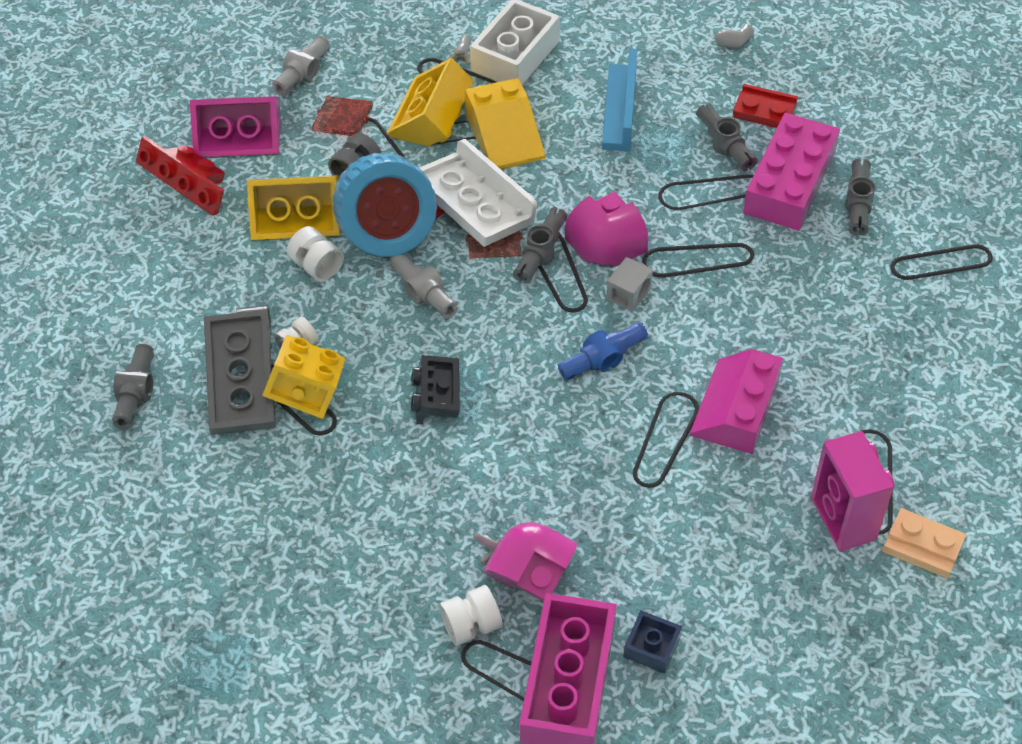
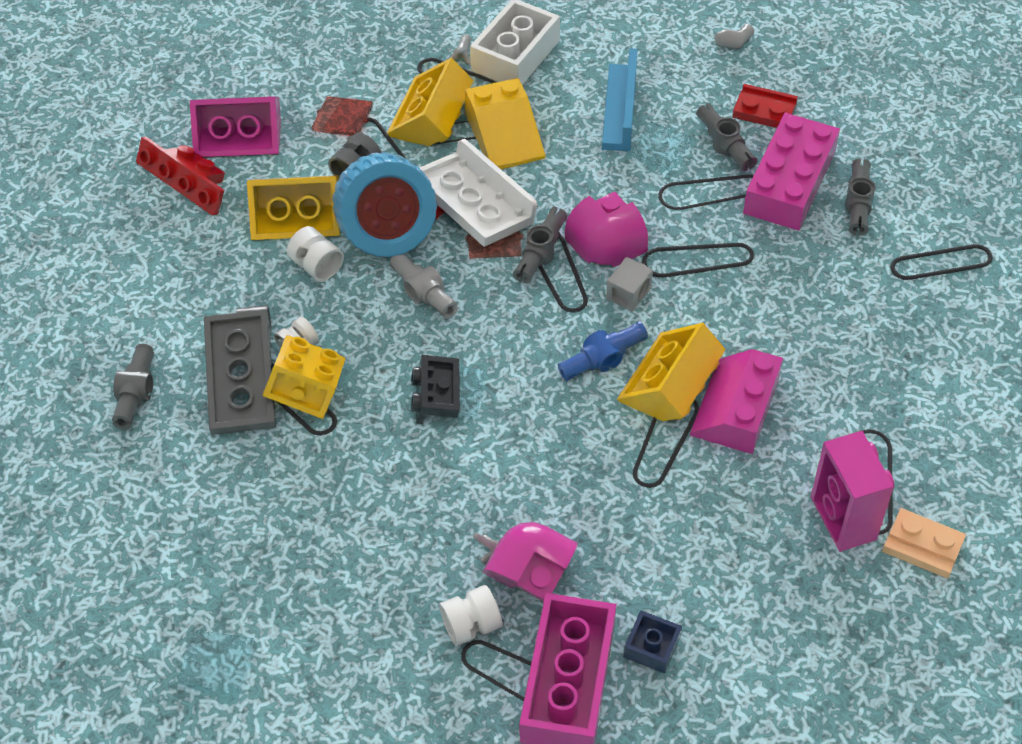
light grey pin [272,35,330,96] -> none
none -> yellow slope [617,322,726,421]

